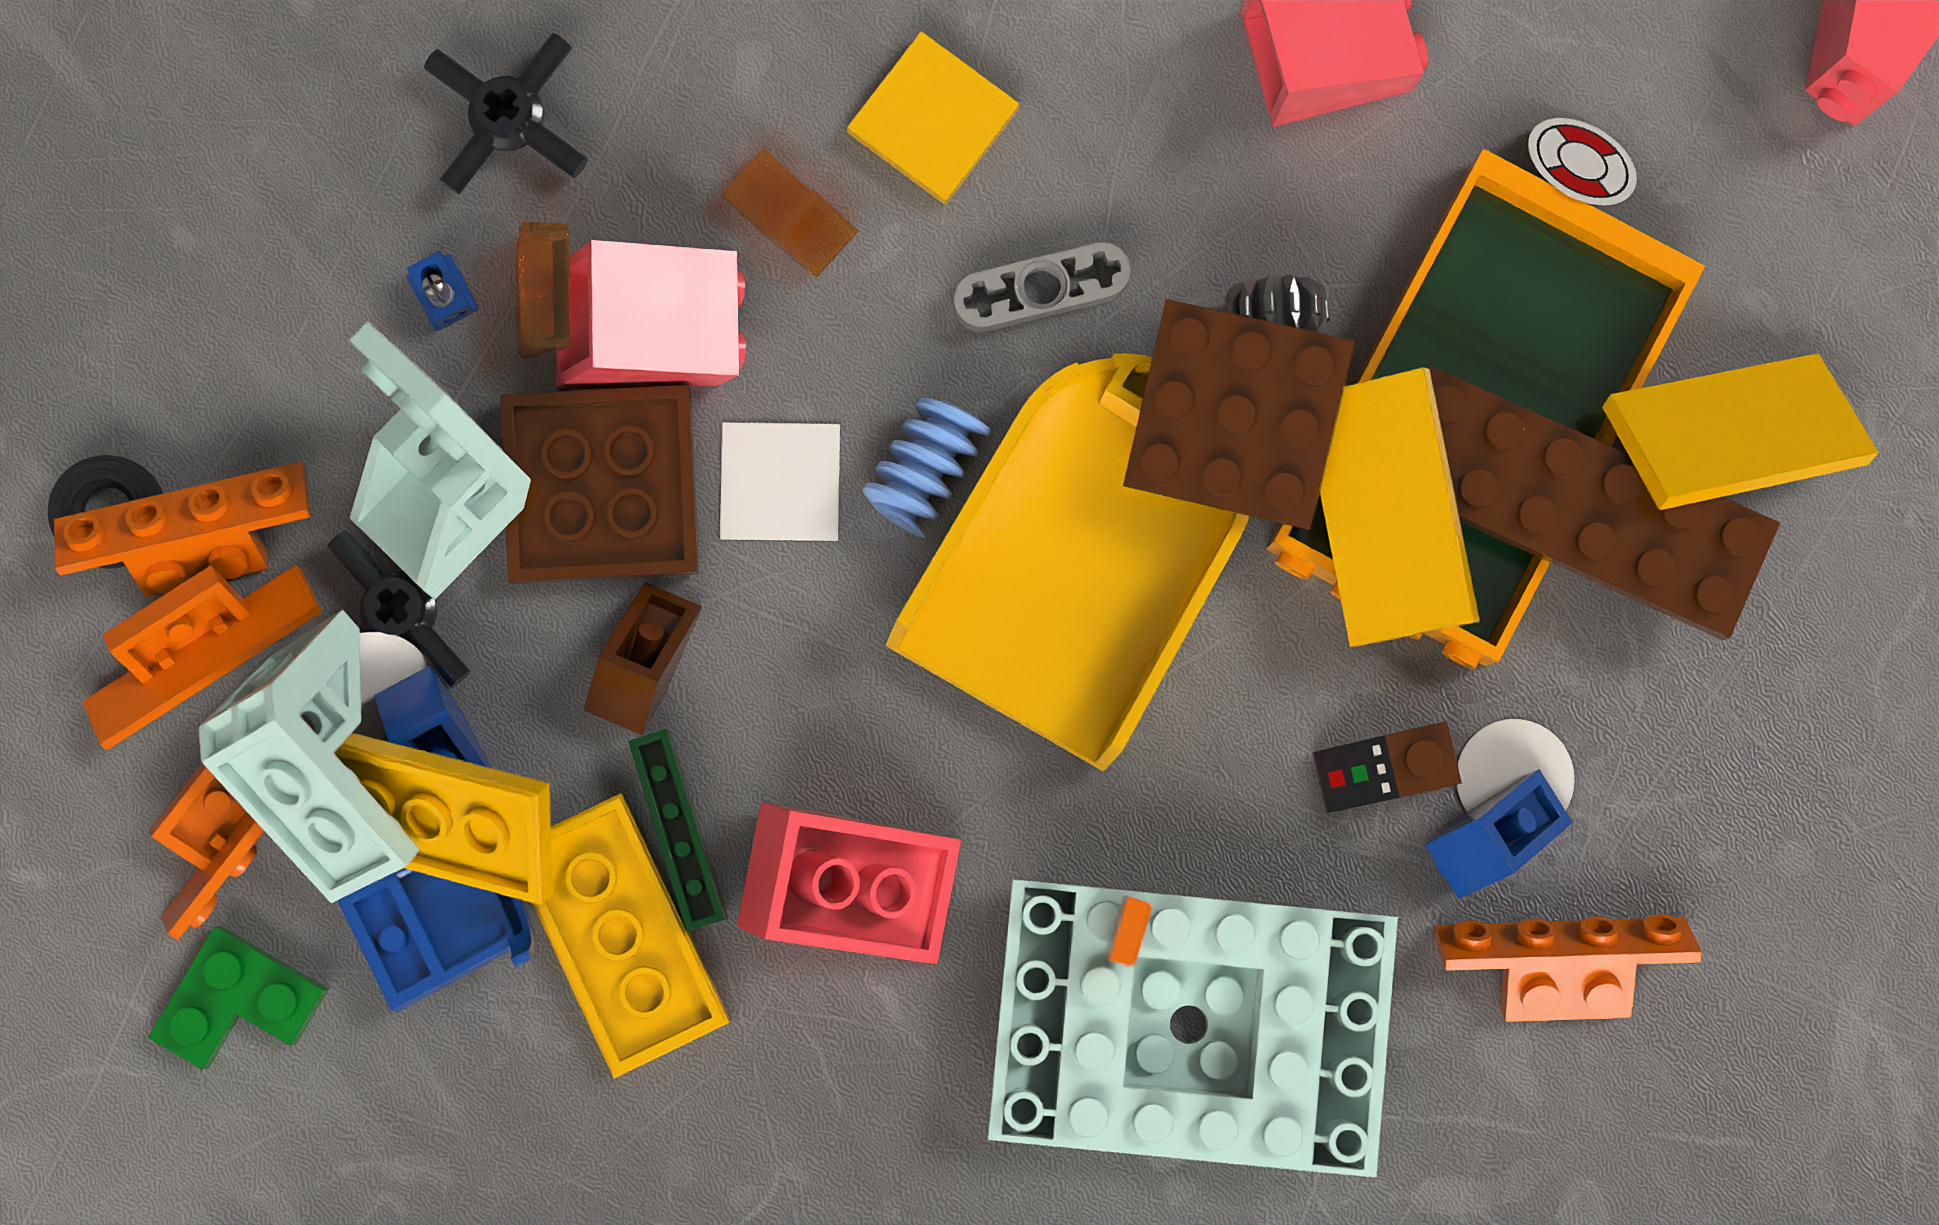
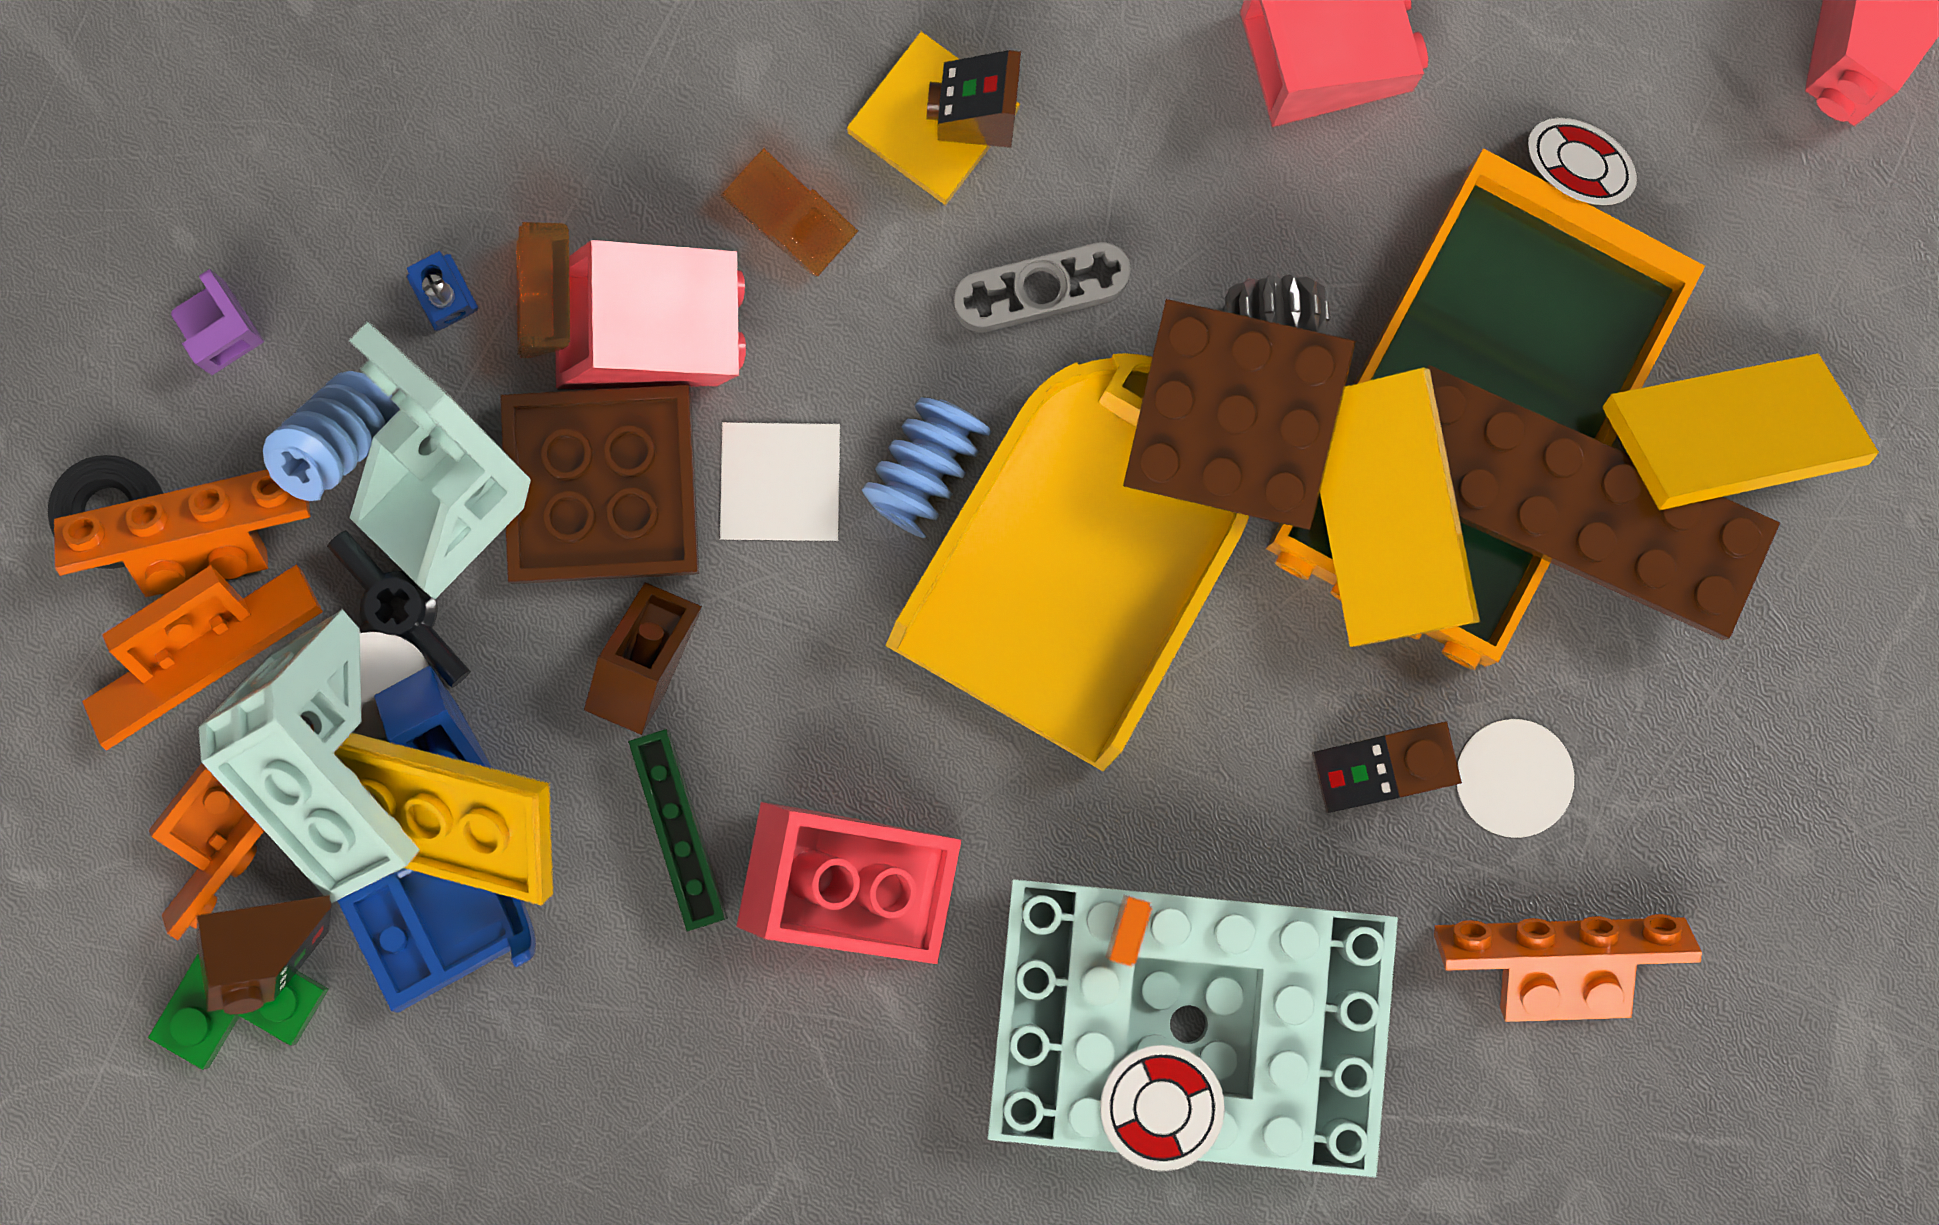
black bar [424,33,588,195] -> none
yellow tile [532,793,731,1078] -> none
blue slope [1425,769,1573,899] -> none
none -> medium lavender panel [171,269,265,375]
none -> reddish brown slope [196,895,332,1014]
none -> light blue piece [263,371,399,501]
none -> slope [926,50,1021,148]
none -> sticker [1100,1045,1225,1171]

